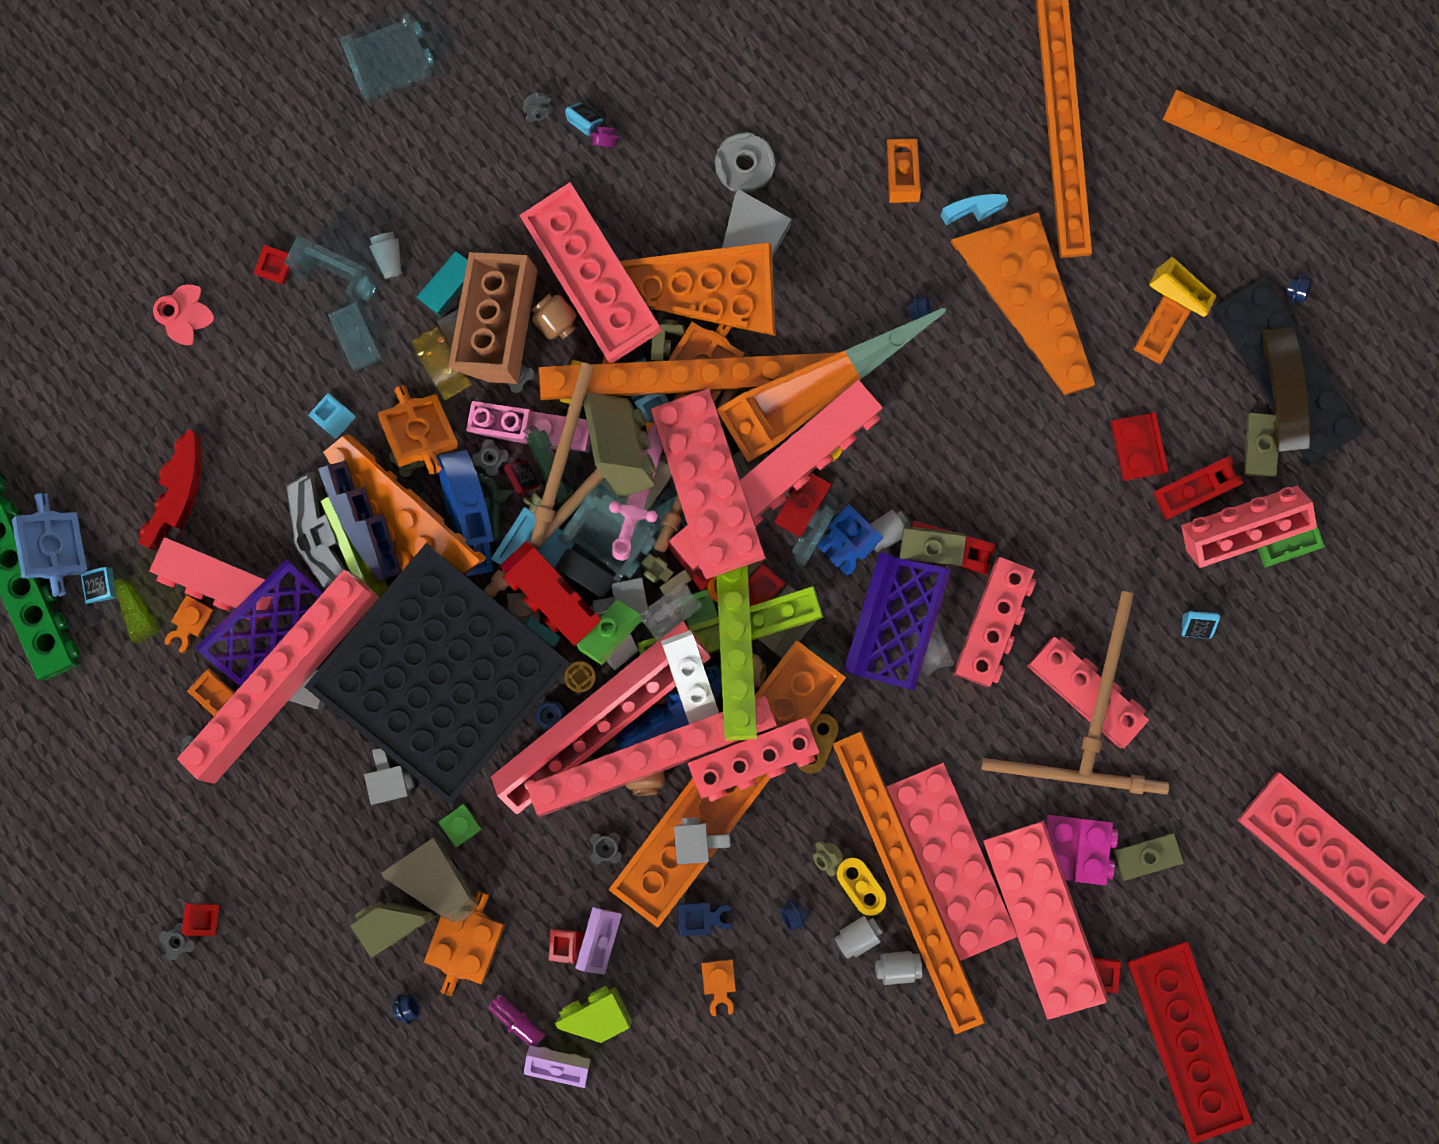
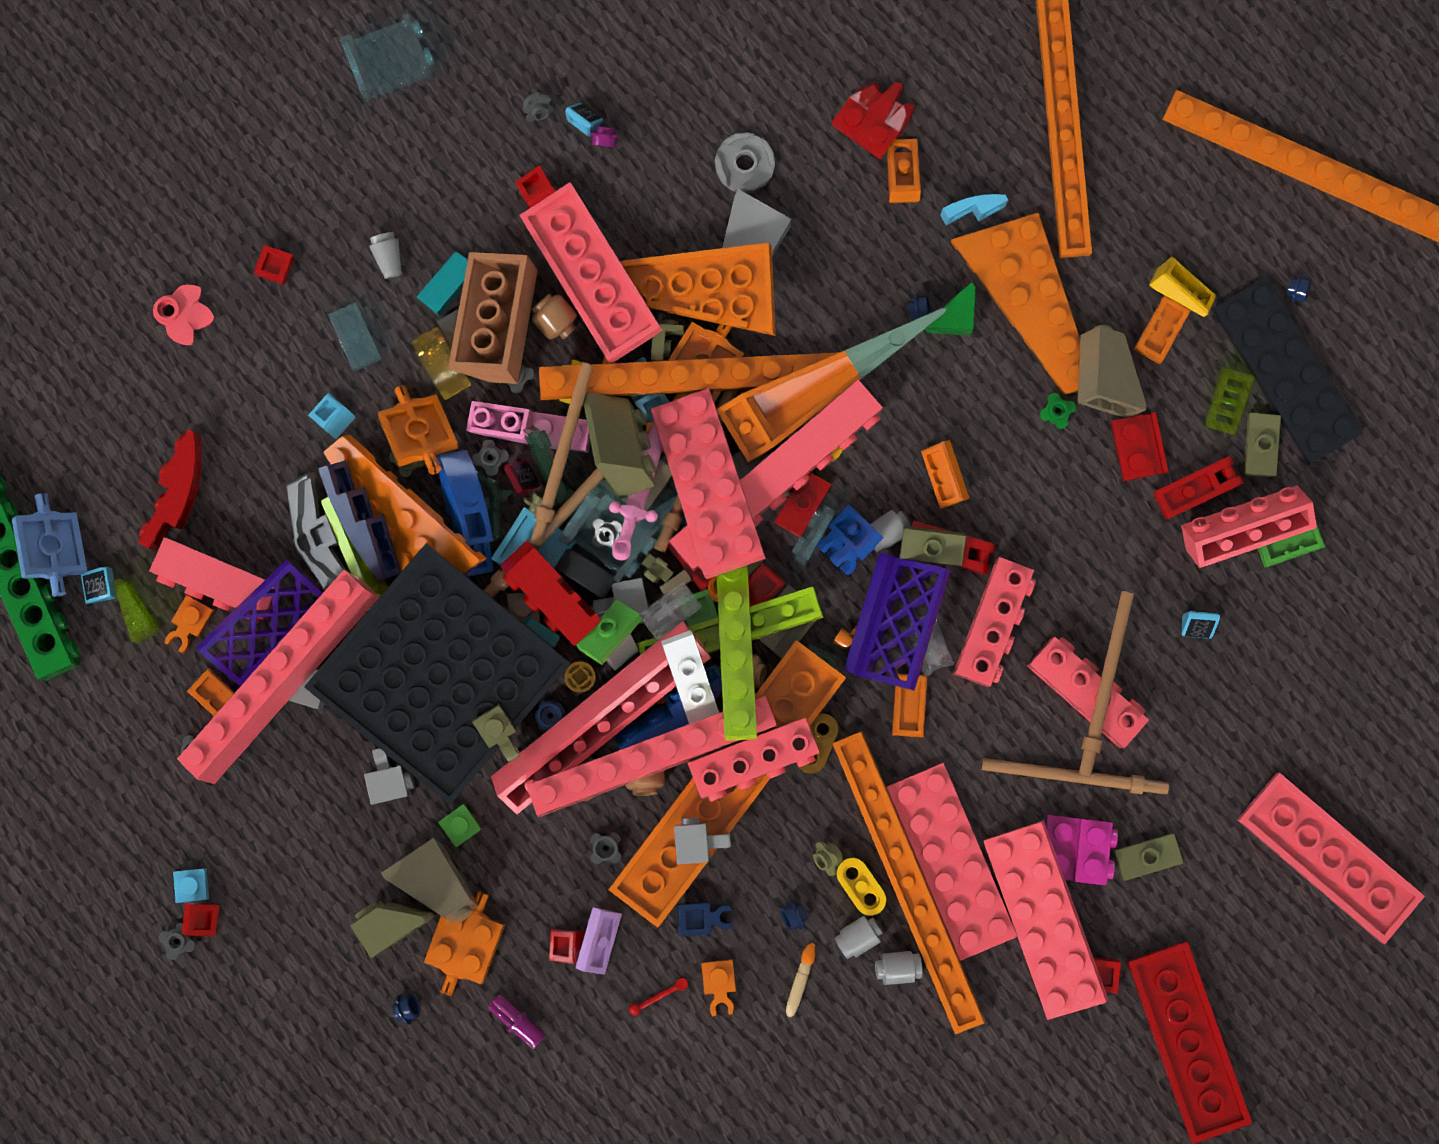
clear light blue panel [284,235,375,306] -> none
lavender plate [524,1045,591,1088] -> none
lime slope [555,986,633,1043] -> none
dark brown slope [1261,327,1310,452] -> none
none -> medium azure plate [173,868,209,903]
none -> olive plate [473,704,520,763]
none -> red plate [515,165,556,208]
none -> plate [592,518,623,549]
none -> red hinge [629,978,688,1016]
none -> tan piece [786,943,815,1017]
none -> red plate [831,82,915,160]
none -> orange hand [833,626,857,649]
none -> orange tile [892,673,927,737]
none -> orange plate [921,440,969,509]
none -> green slope [924,283,975,335]
none -> green plate [1040,393,1076,429]
none -> dark tan slope [1078,325,1146,418]
none -> clear neon green slope [1205,366,1255,435]

